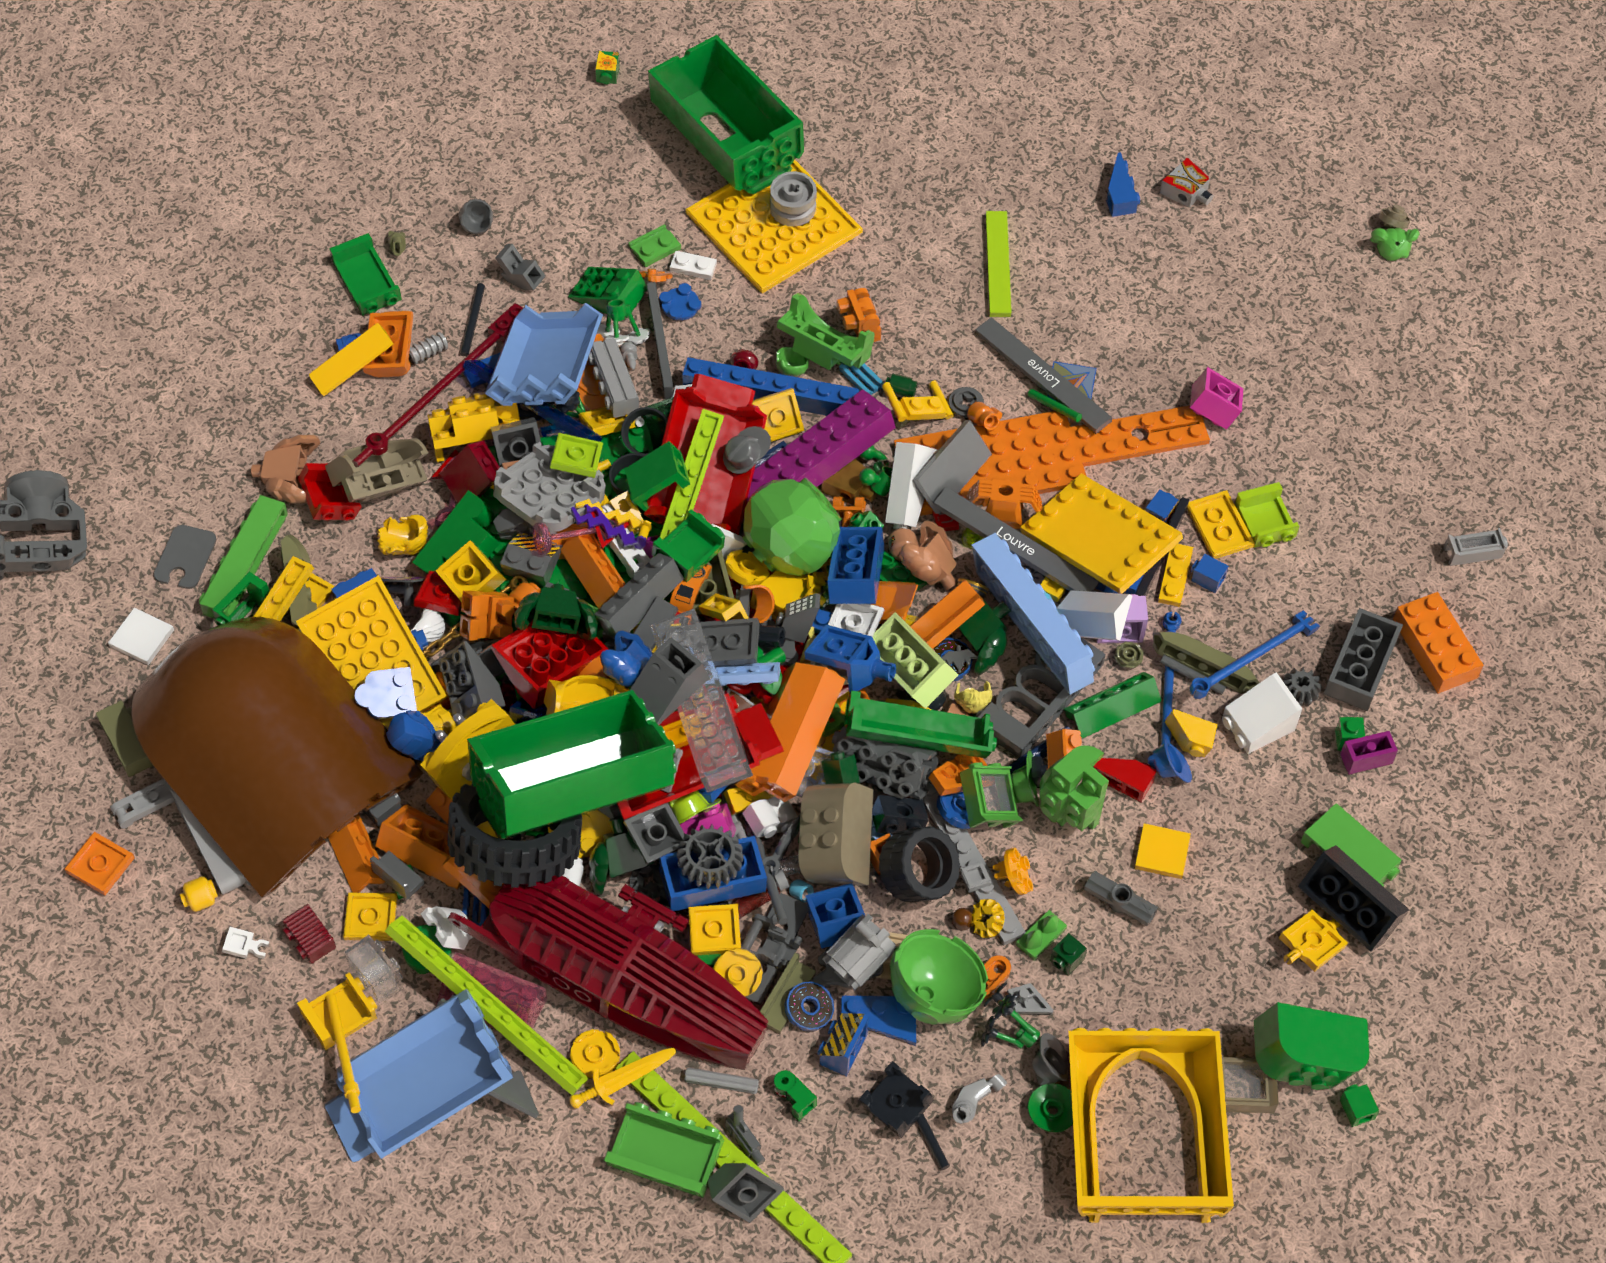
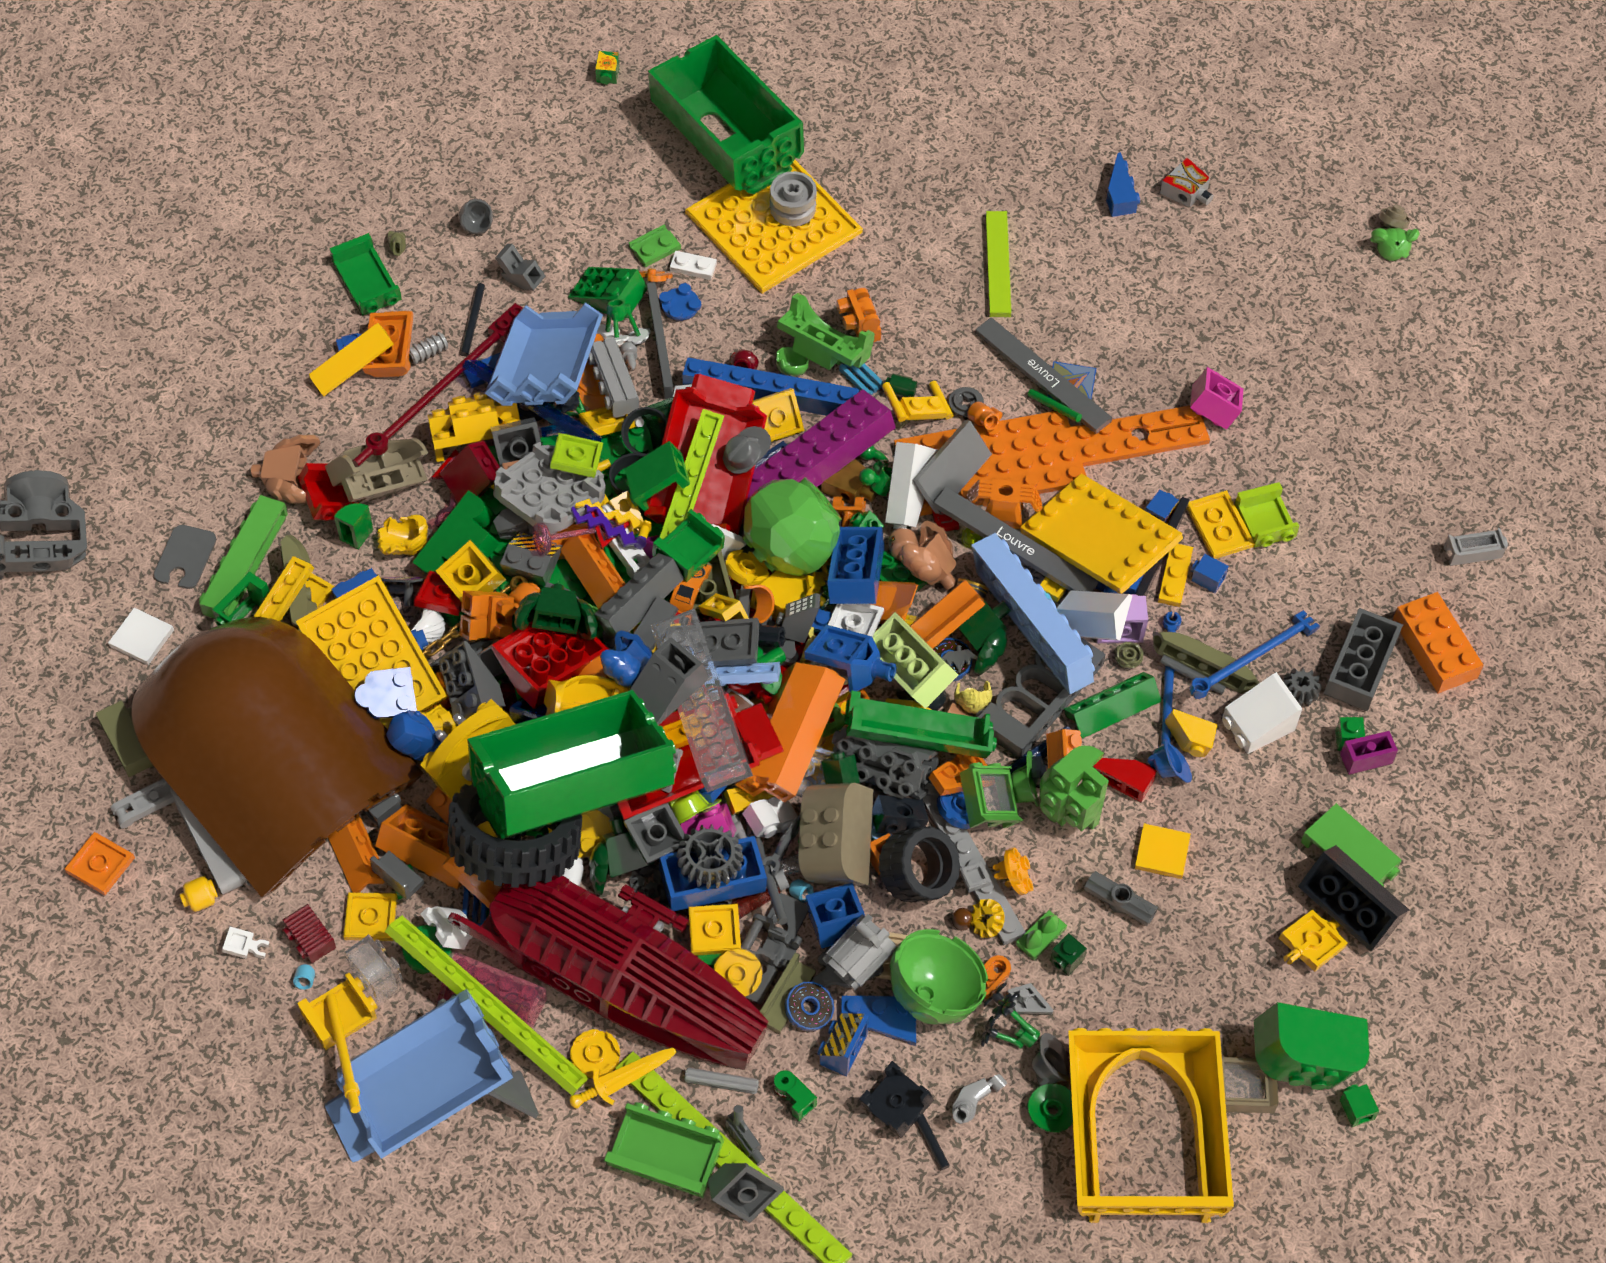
none -> medium azure piece [293,964,315,990]
none -> green brick [334,503,374,550]

